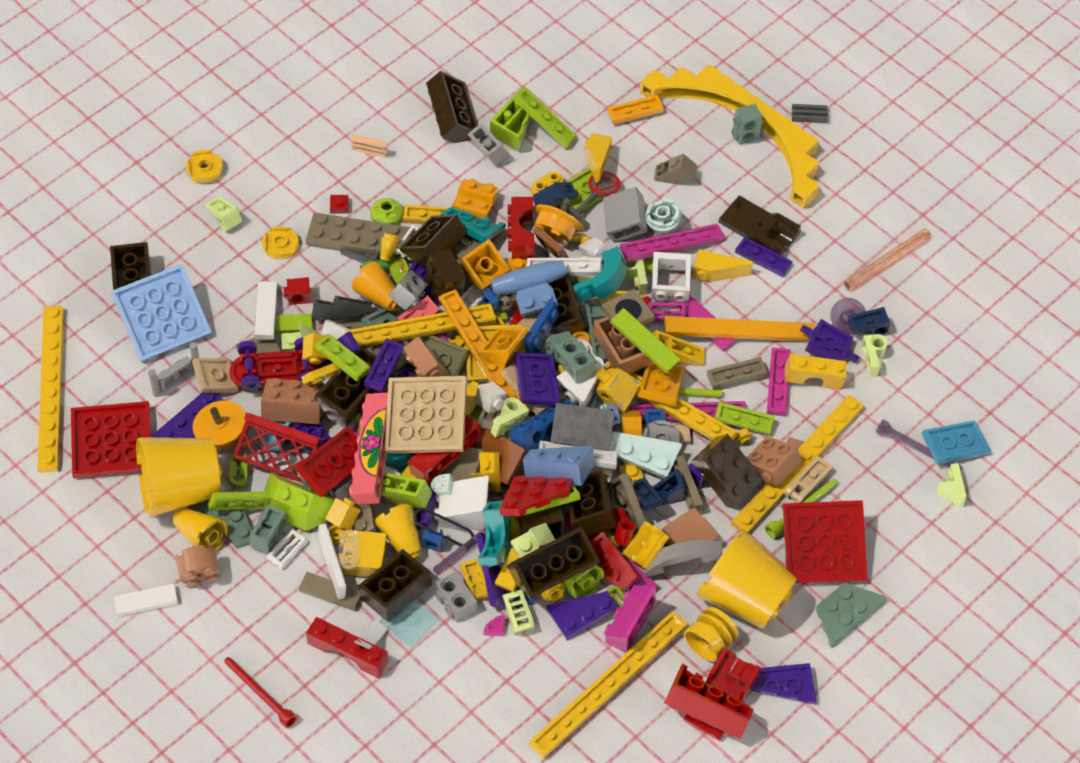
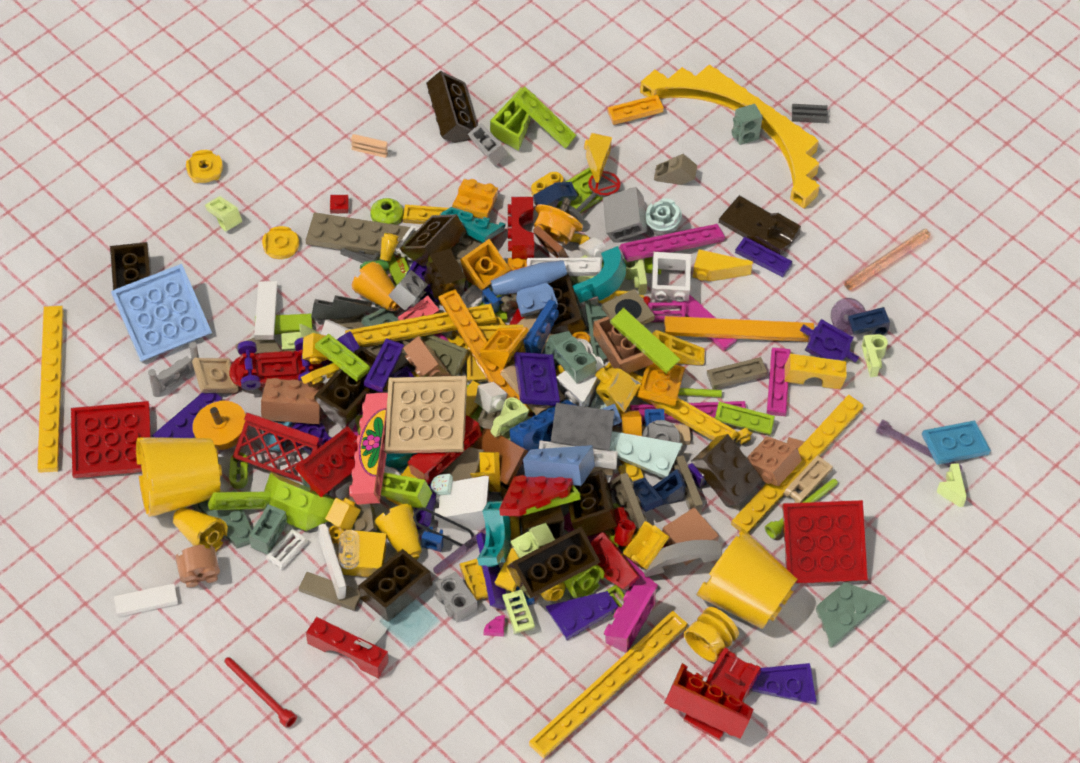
red brick [283,277,311,305] -> none

